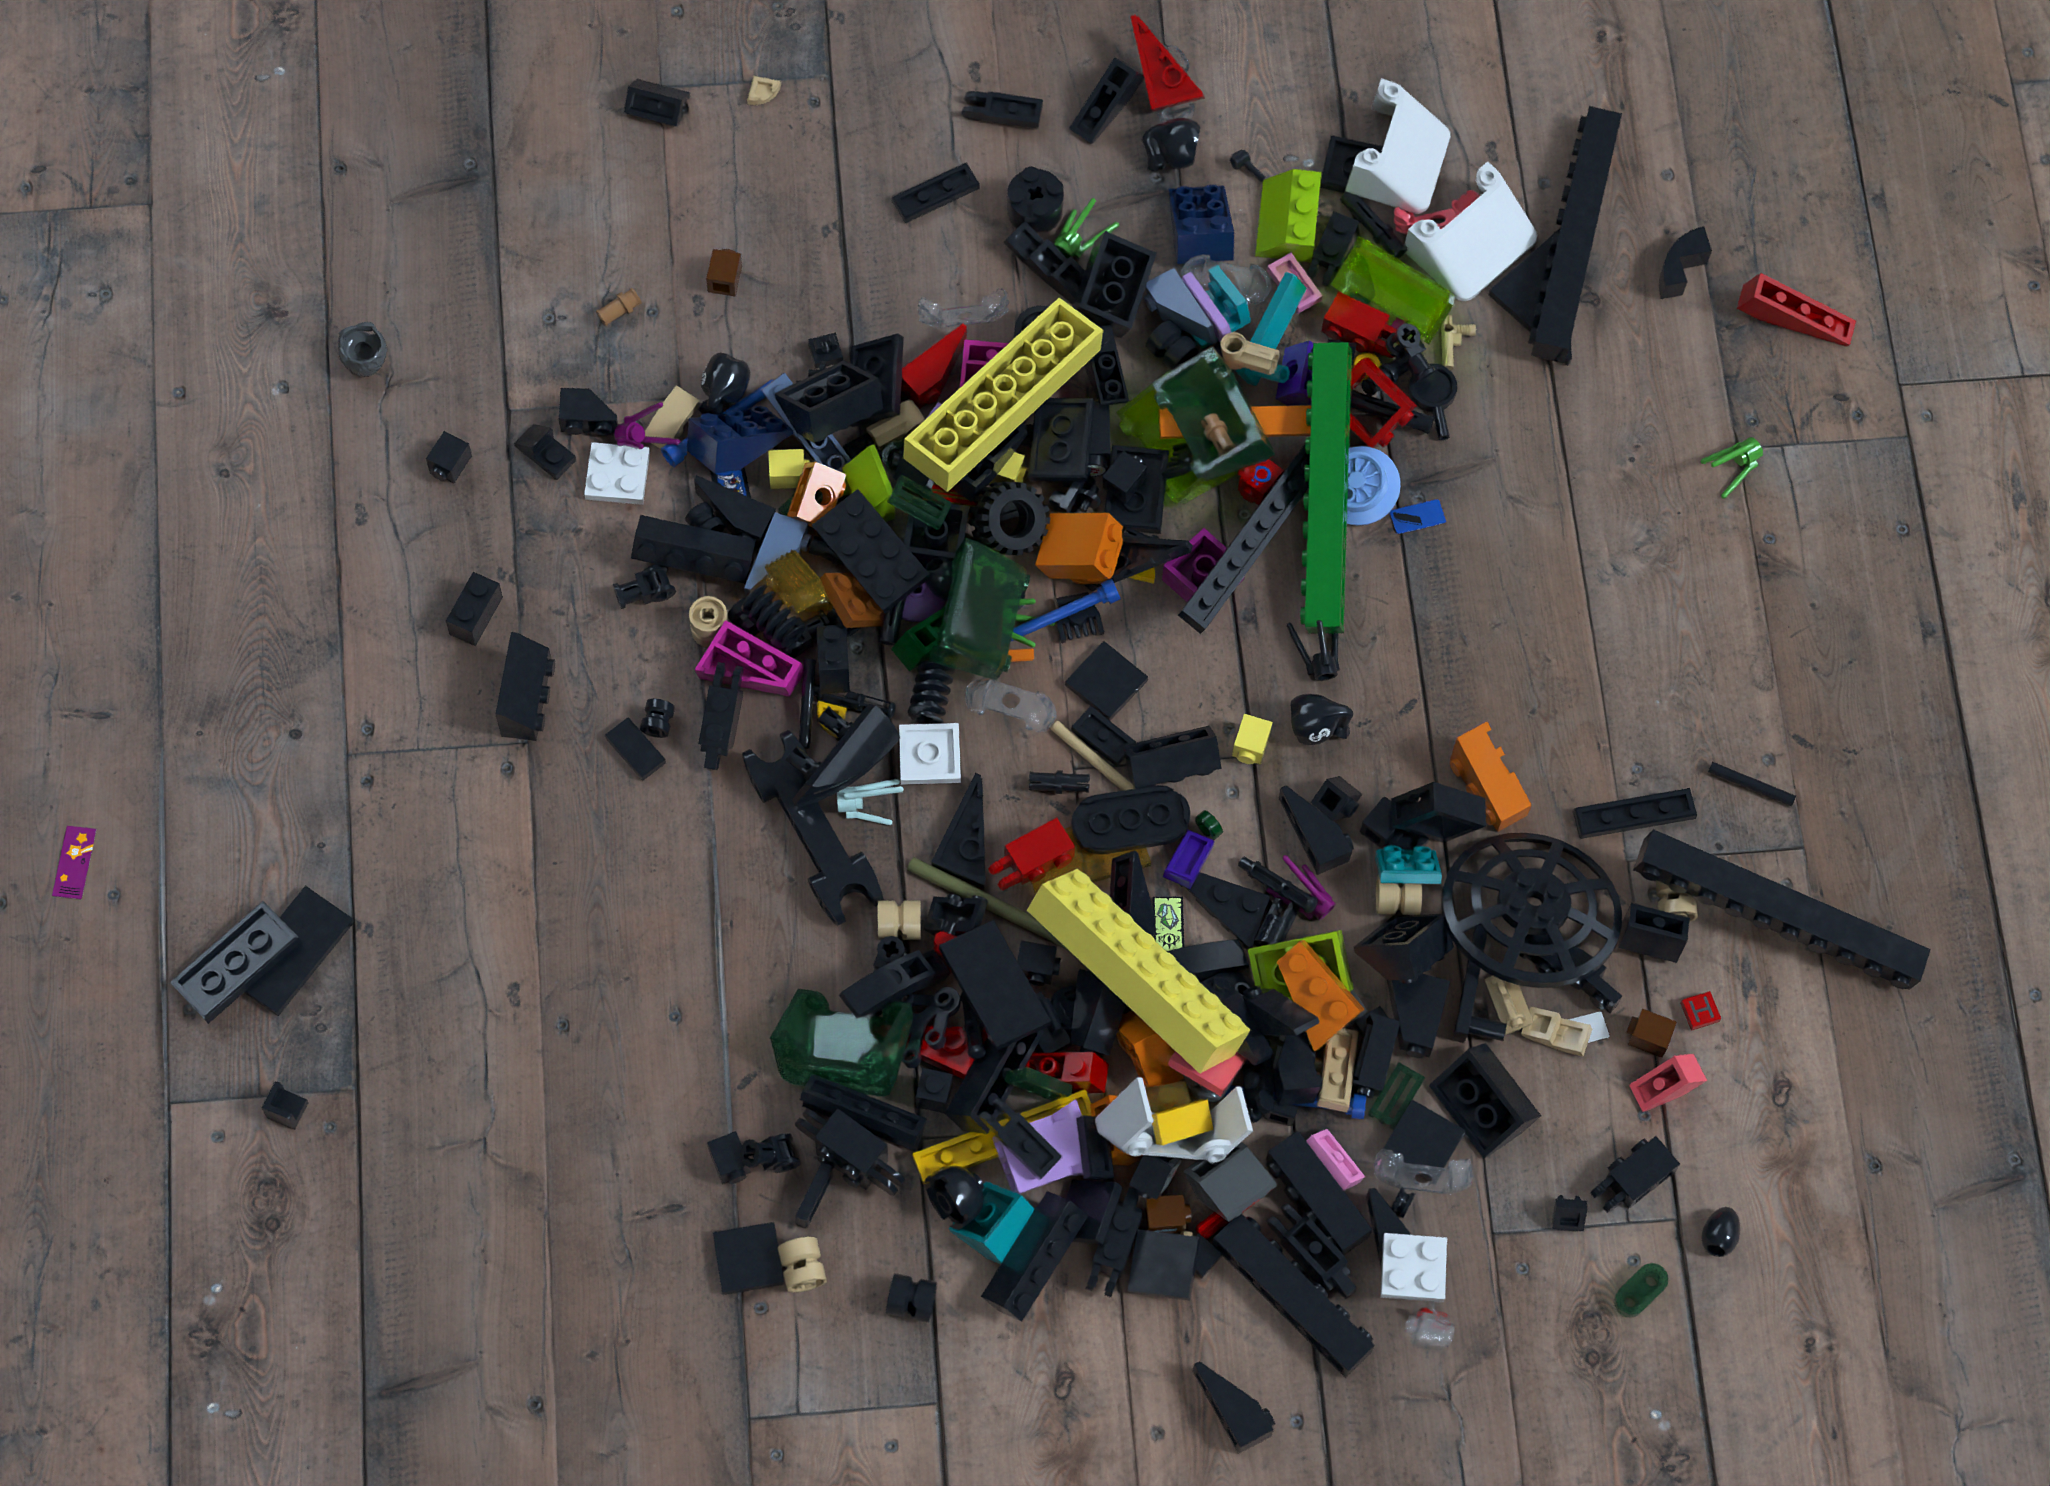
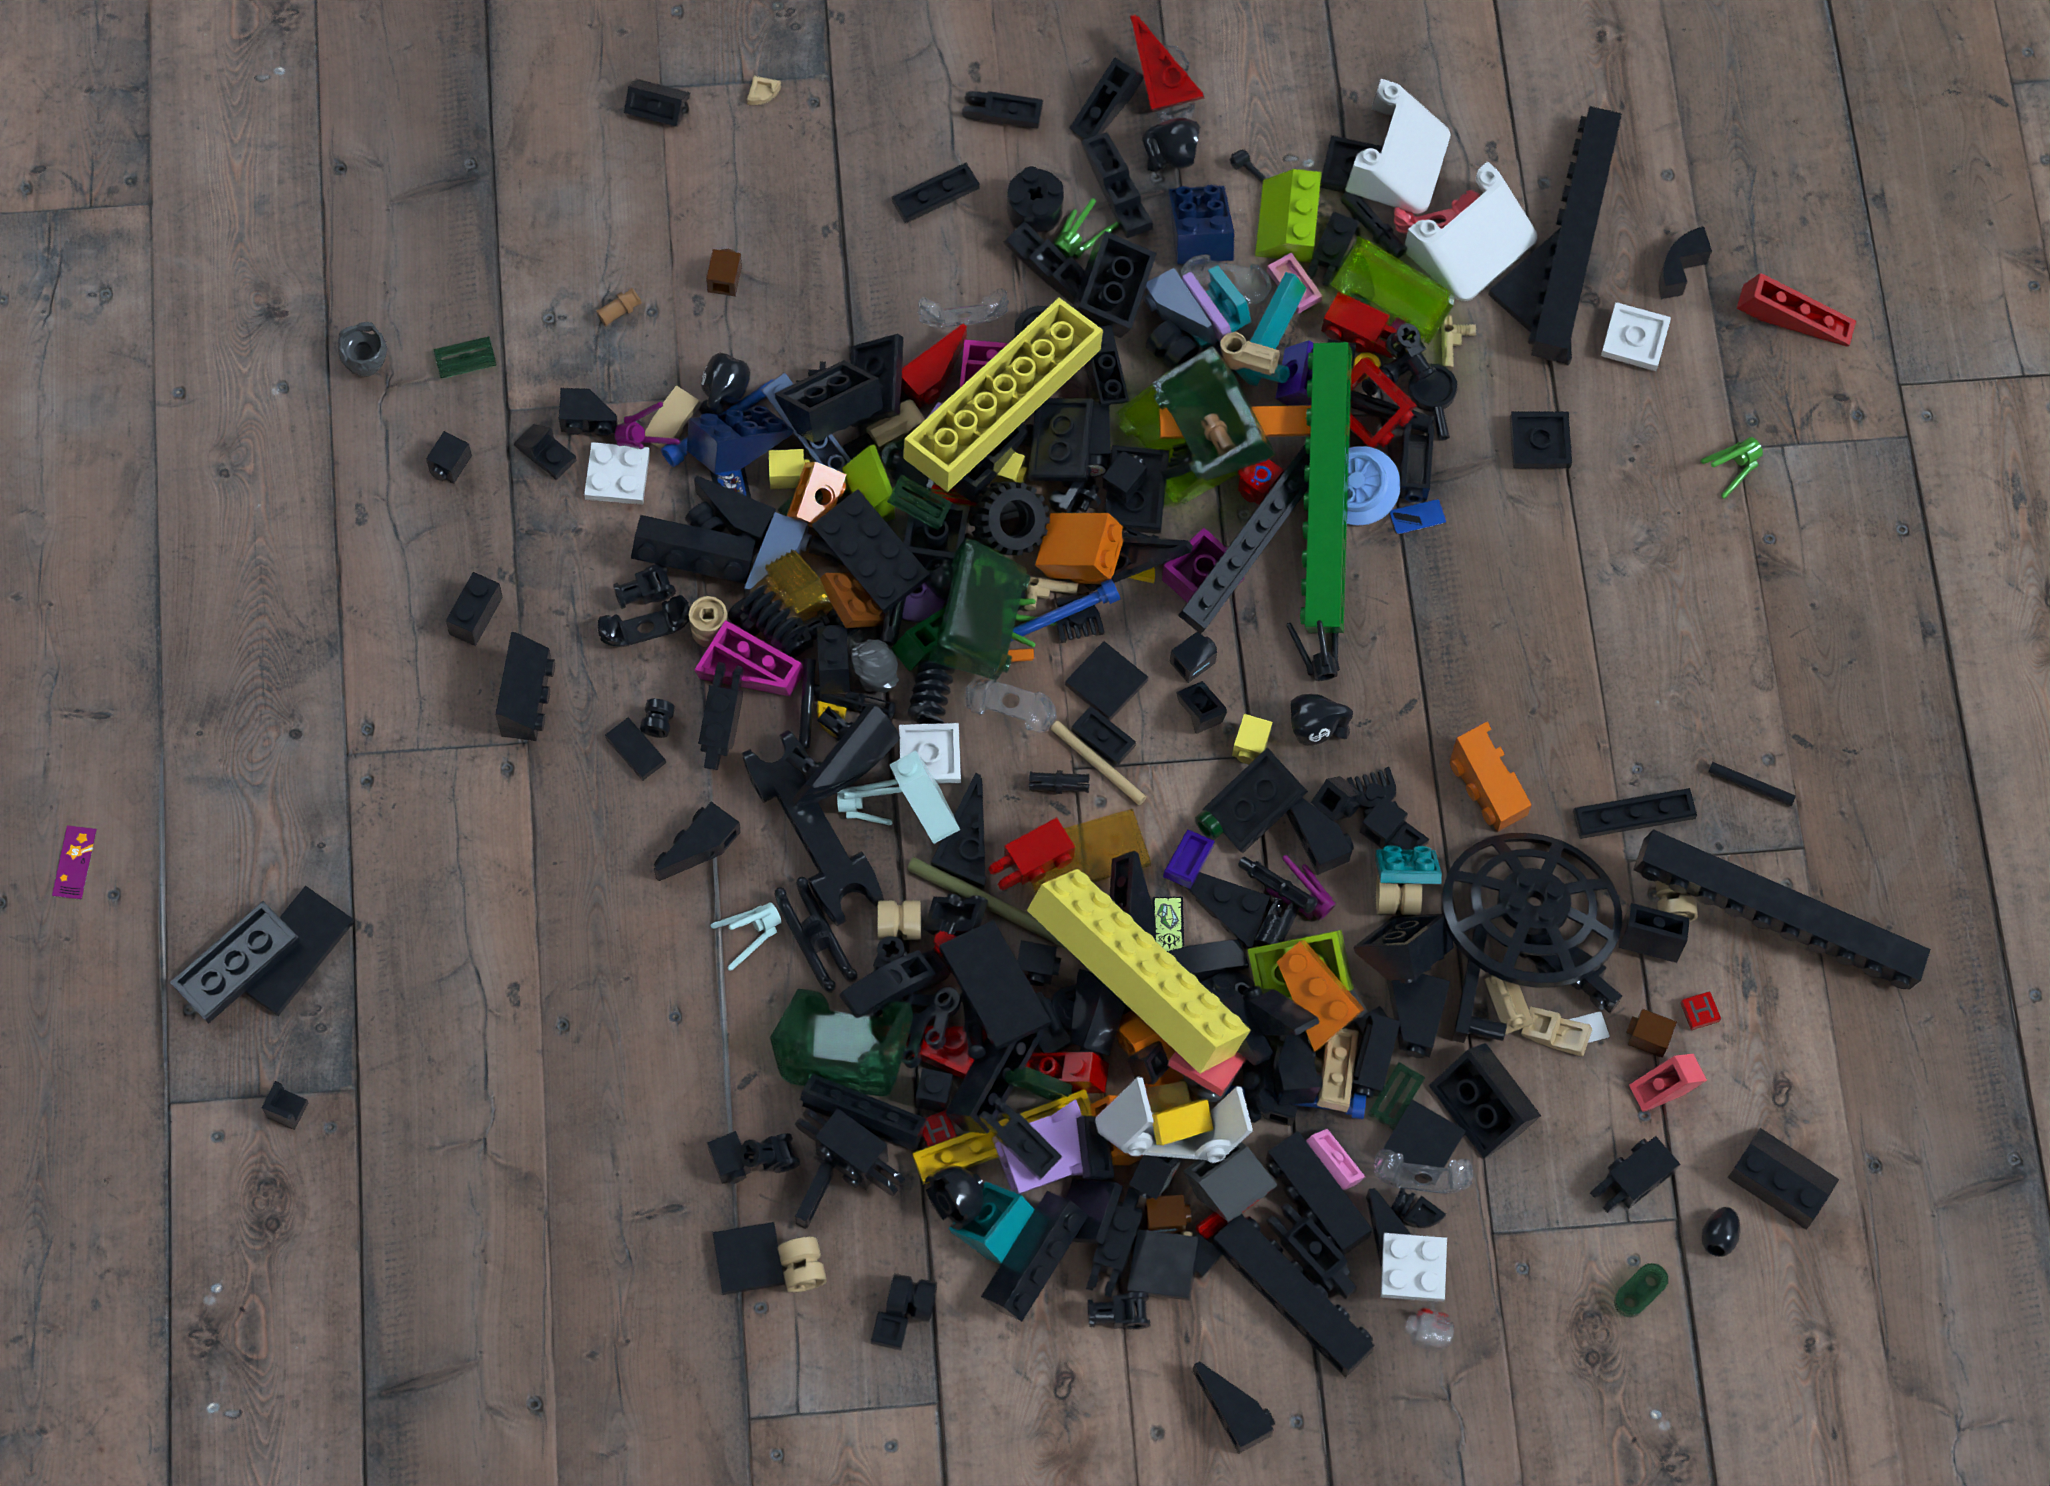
black tile [808,332,843,369] -> none
black tile [1071,785,1190,854] -> none
black brick [1123,725,1222,789] -> none
black window [1391,782,1486,843] -> none
black tile [1552,1195,1588,1232] -> none
none -> clear green tile [433,336,497,379]
none -> black piece [598,594,690,647]
none -> black slope [654,801,741,881]
none -> light aqua plant [711,902,782,971]
none -> black piece [774,877,858,993]
none -> dark grey hair [851,640,899,693]
none -> black tile [871,1311,909,1351]
none -> light aqua slope [889,750,960,844]
none -> red tile [922,1110,957,1148]
none -> tan hose [1019,575,1078,611]
none -> black slope [1081,132,1153,239]
none -> black connector [1087,1292,1151,1330]
none -> black slope [1127,1041,1170,1085]
none -> black brick [1170,632,1217,683]
none -> black slope [1176,681,1227,734]
none -> black tile [1202,748,1308,853]
none -> black piece [1346,767,1398,818]
none -> black window [1398,423,1434,502]
none -> black tile [1402,1195,1446,1228]
none -> black plate [1510,411,1572,468]
none -> white plate [1601,302,1671,371]
none -> black slope [1728,1128,1839,1230]

